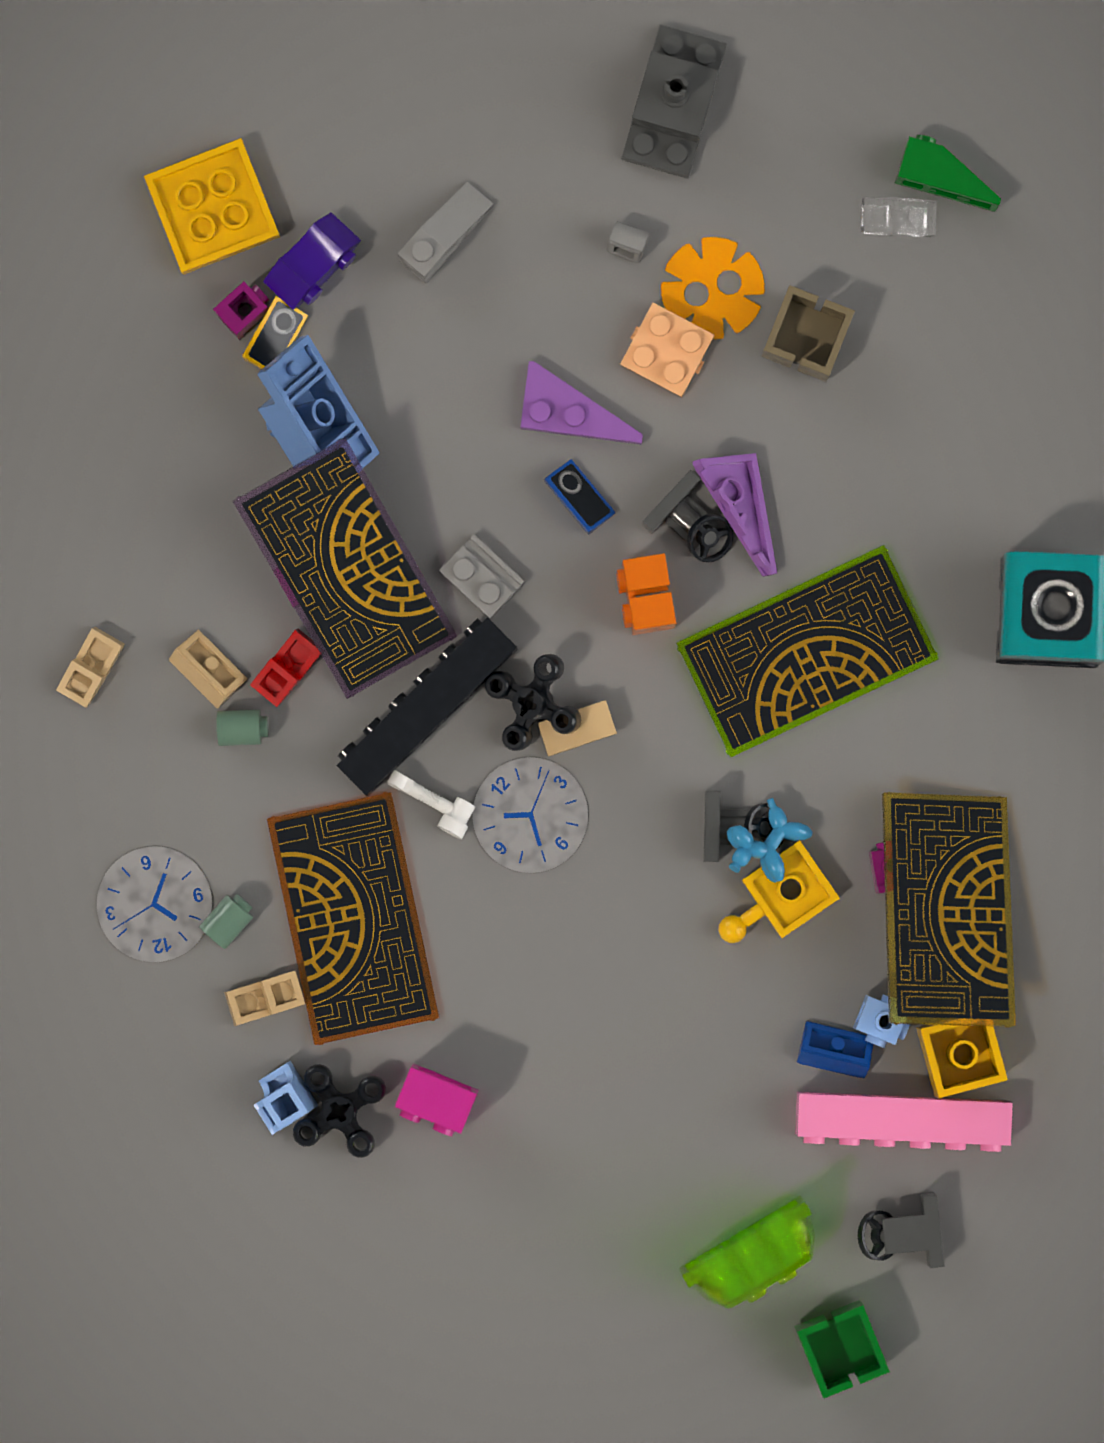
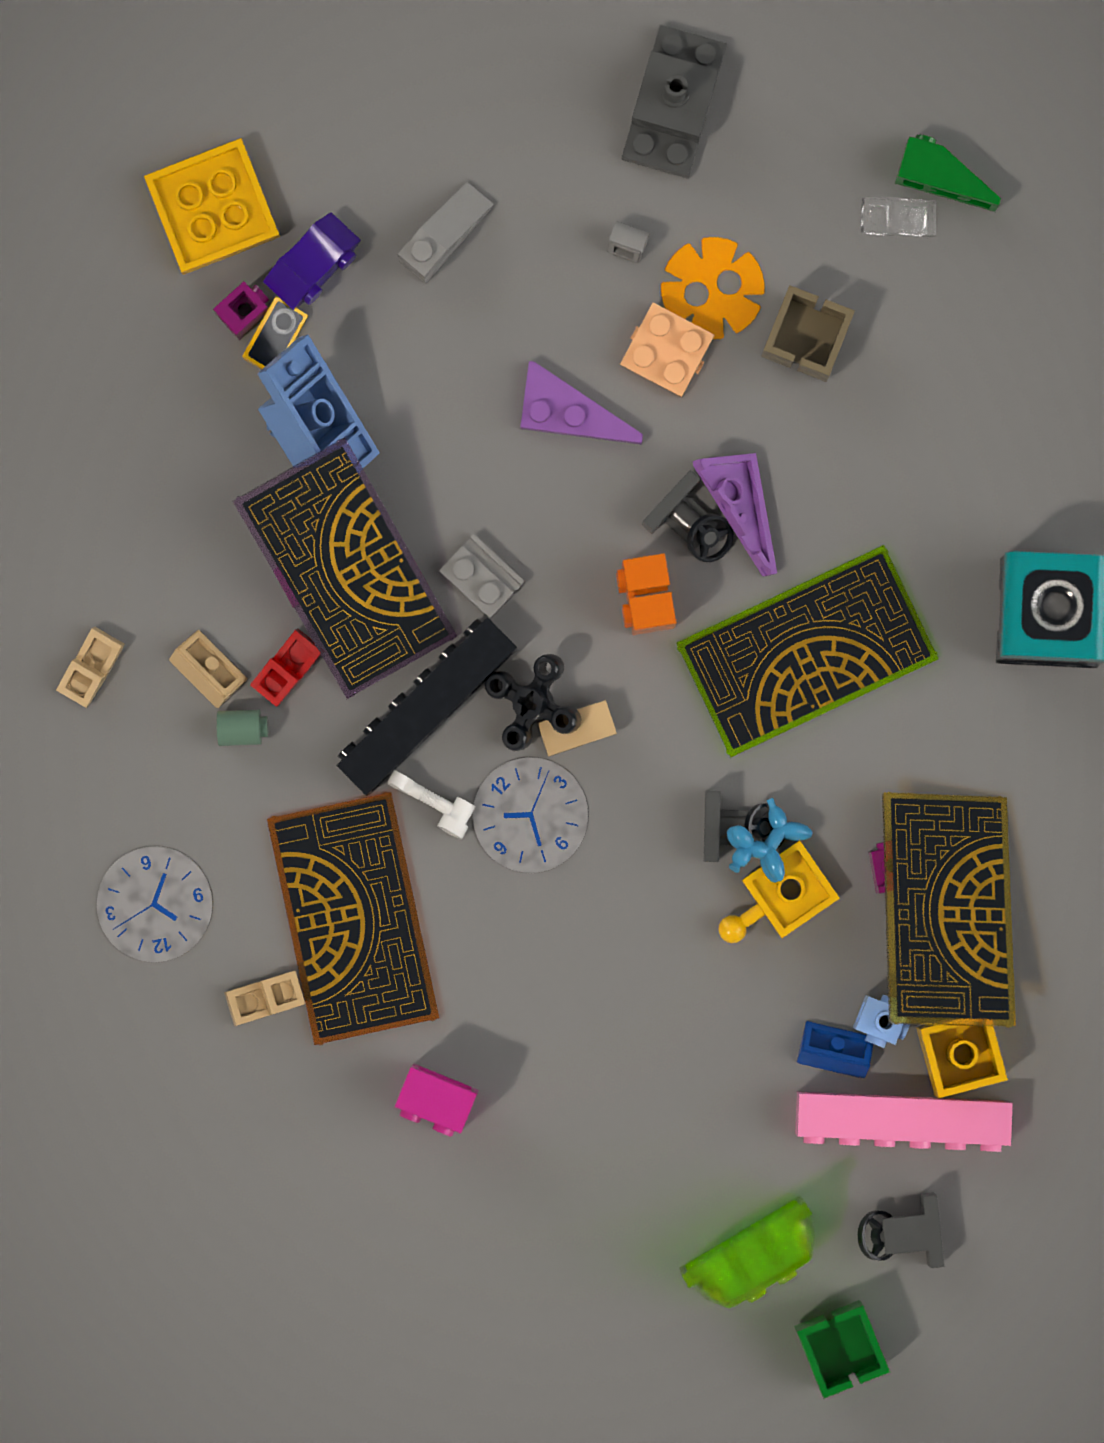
sand green brick [199,894,253,949] -> none
light blue brick [254,1061,318,1135] -> none
black gear [293,1064,386,1158] -> none
slope [544,459,616,535] -> none

